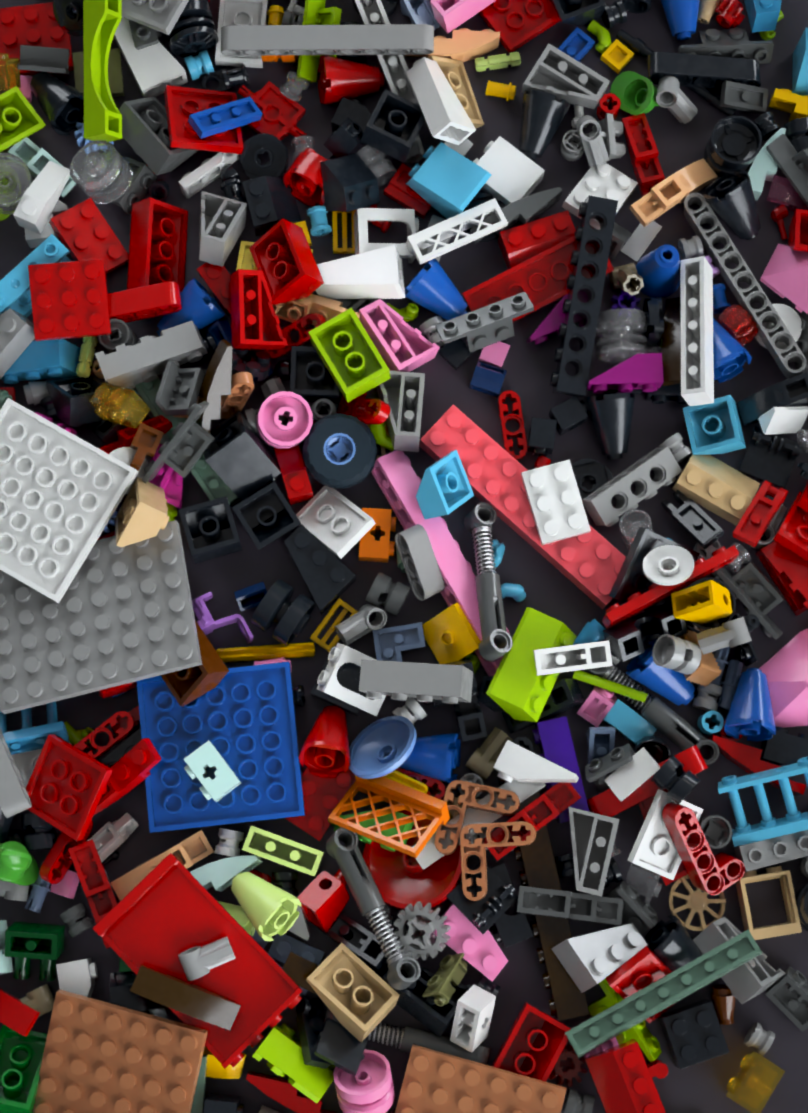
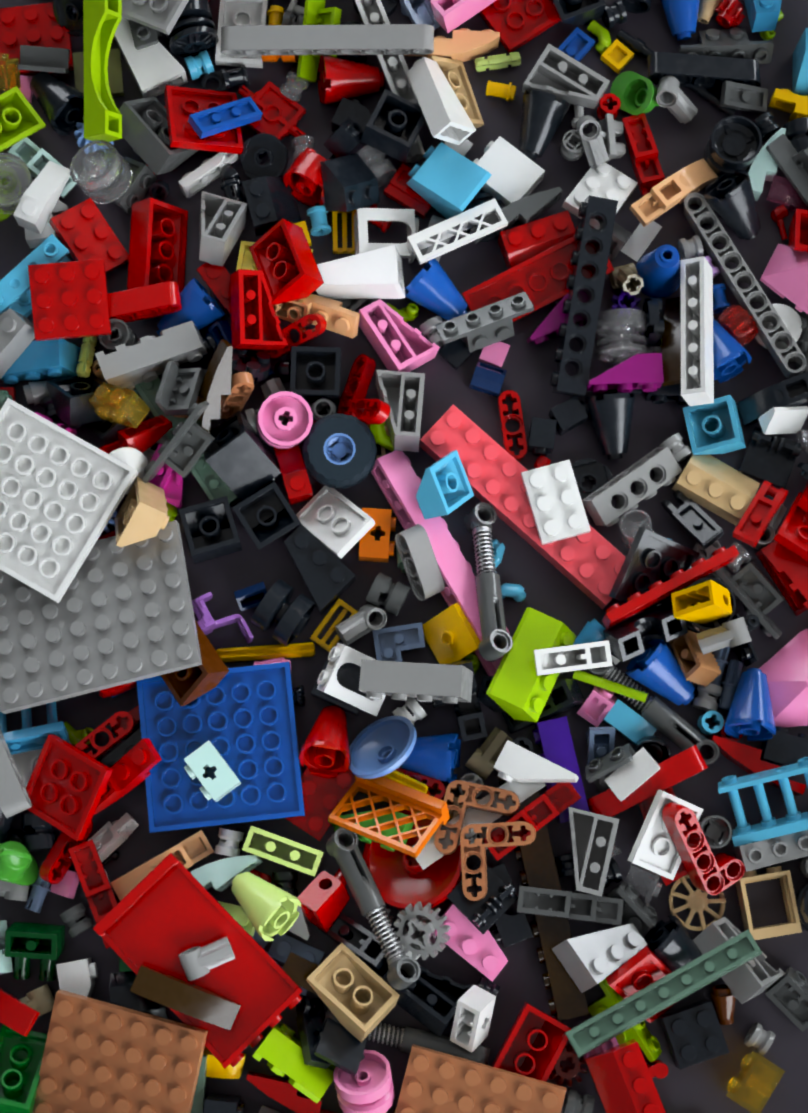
reddish brown plate [130,423,164,471] -> none
lime brick [308,308,390,403] -> none
olive hinge [422,953,467,1007] -> none
white dish [643,545,694,586] -> none
black wheel [651,755,701,805] -> none
light grey wheel [652,634,702,675] -> none

